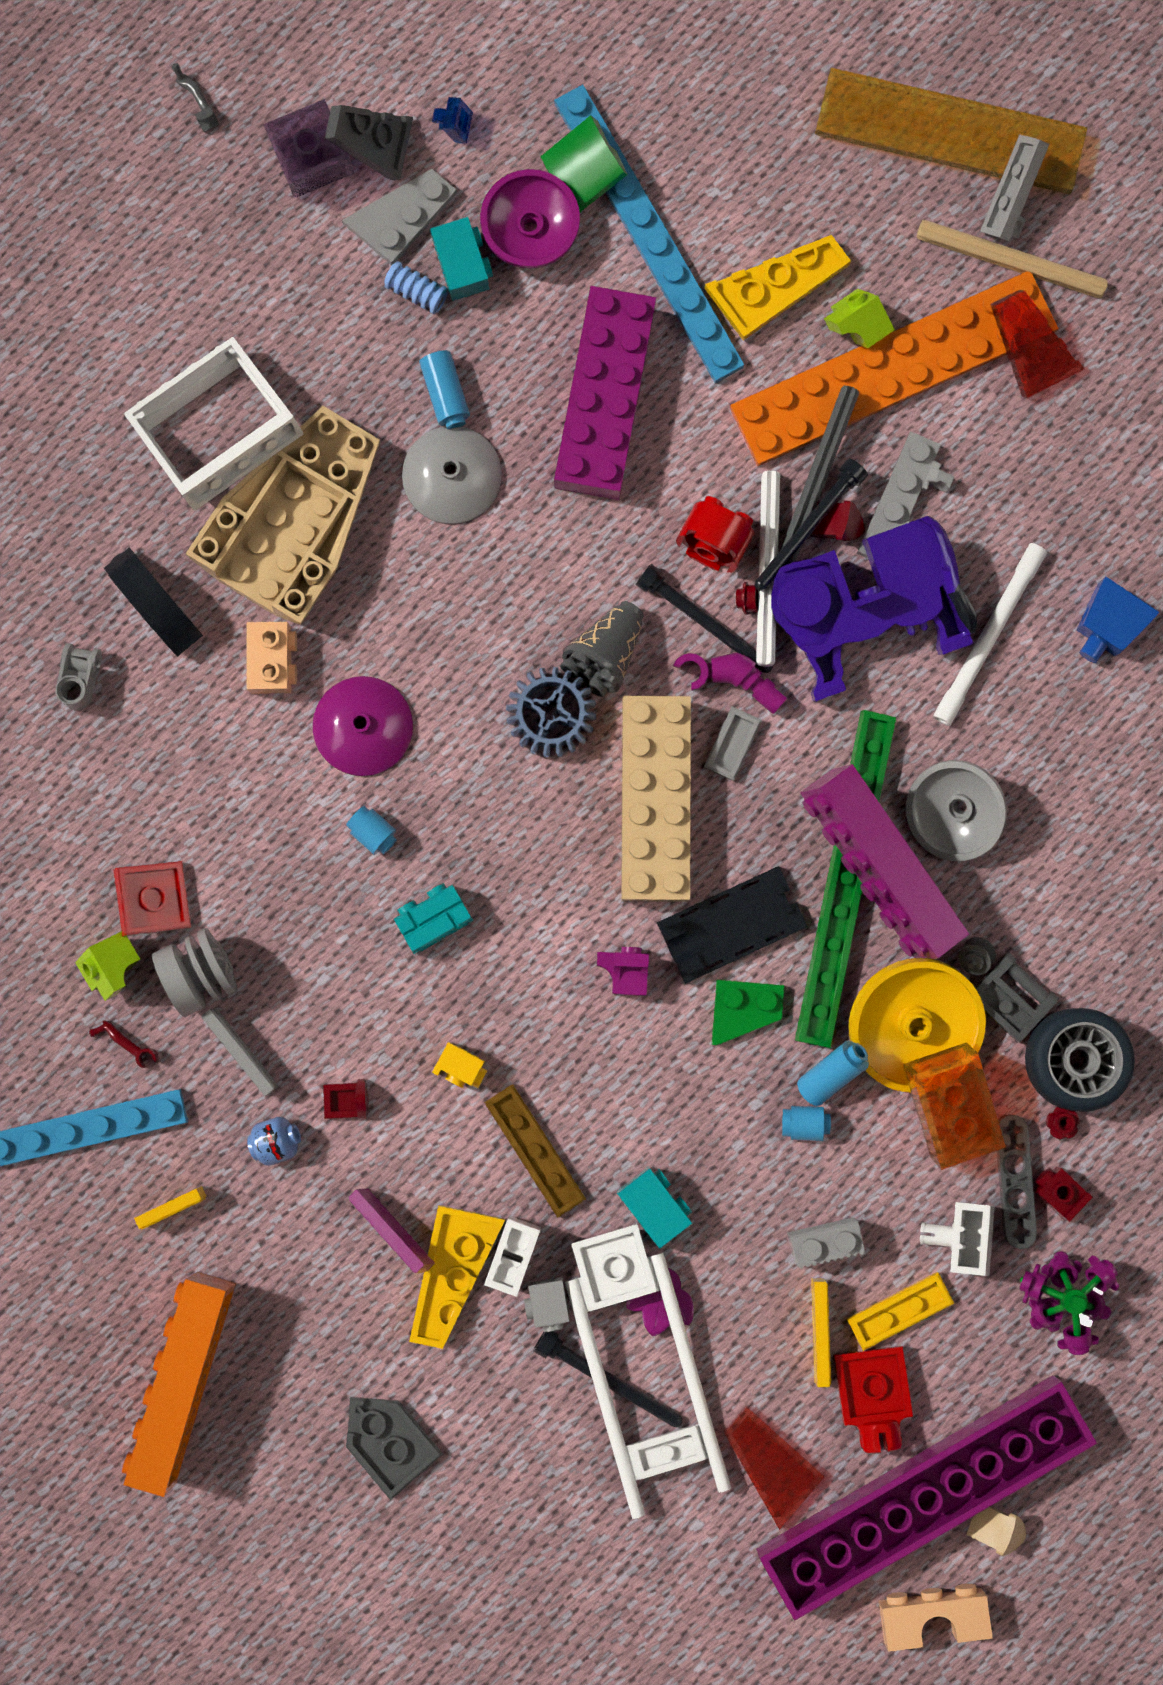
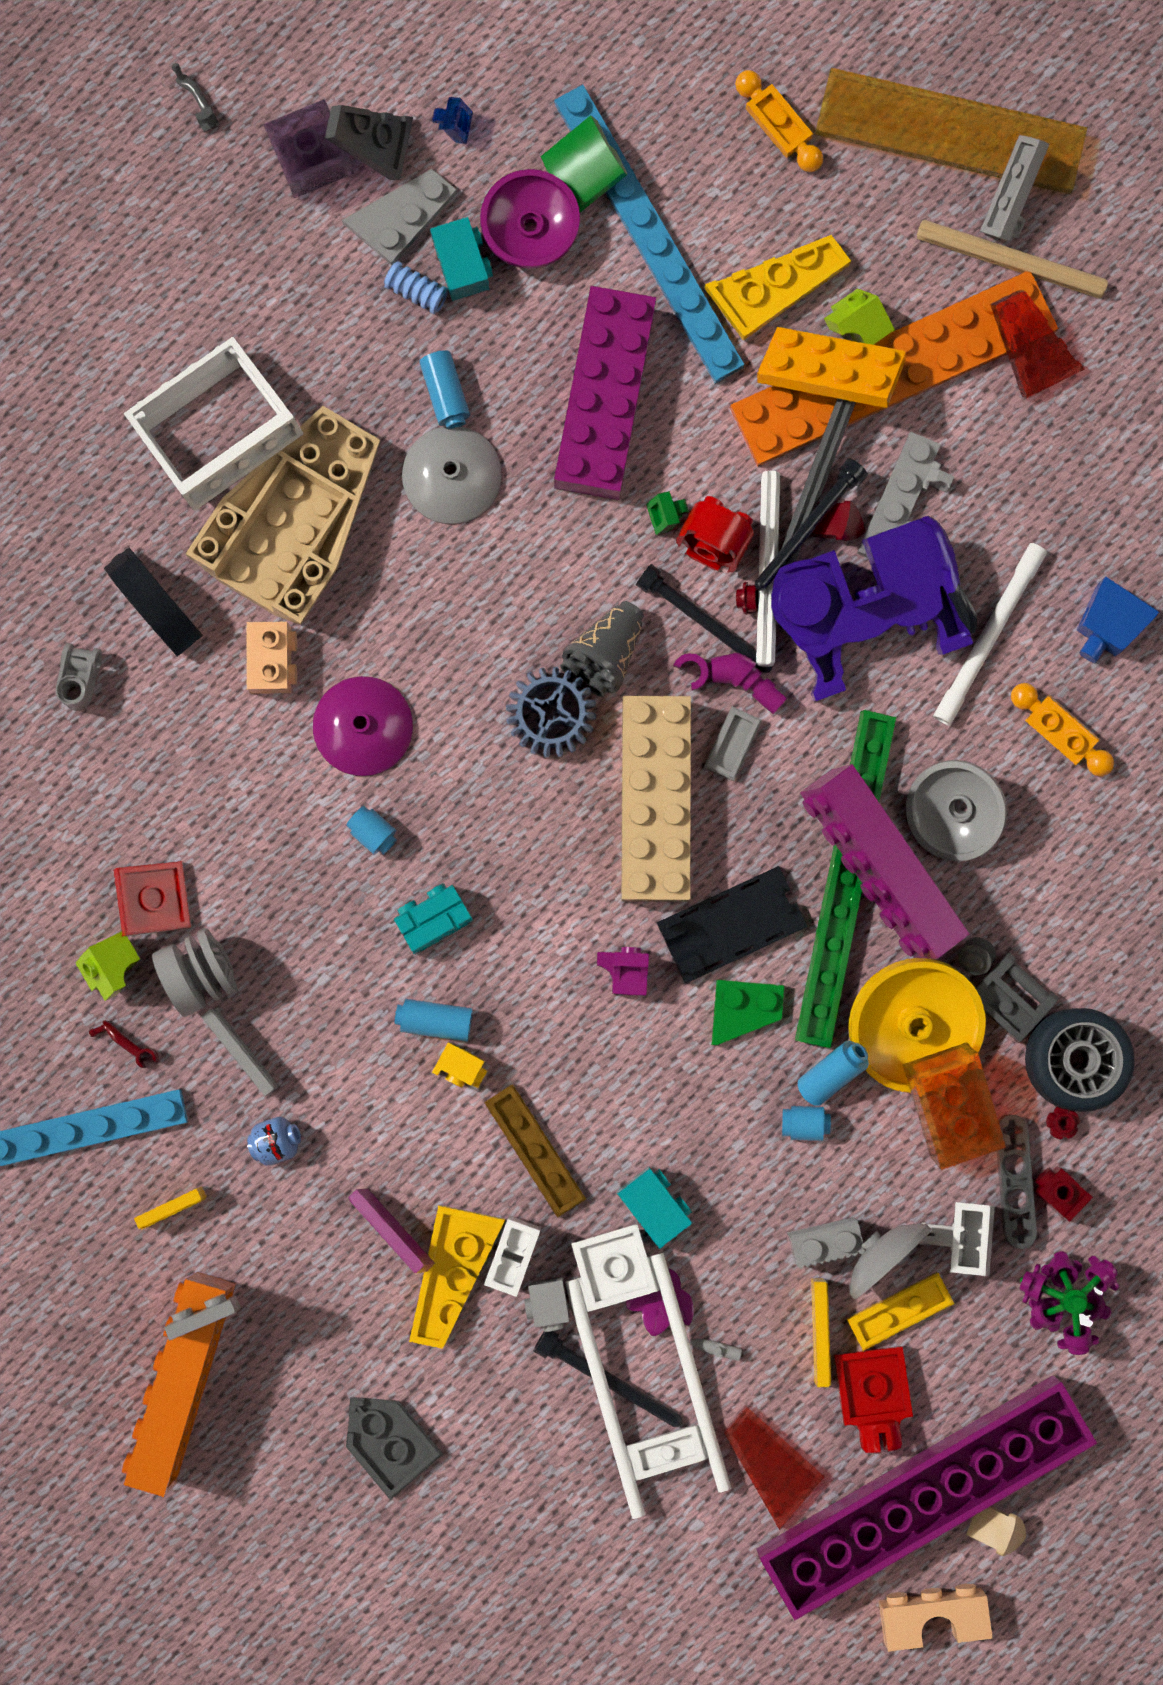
dark red tile [323,1079,369,1120] -> none
none -> light grey plate [164,1293,241,1341]
none -> dark azure brick [395,999,473,1042]
none -> green tile [646,491,689,536]
none -> light grey helmet [690,1339,742,1361]
none -> light orange plate [735,70,823,172]
none -> light orange plate [757,327,906,408]
none -> light grey dish [849,1223,932,1300]
none -> light orange plate [1011,683,1114,777]

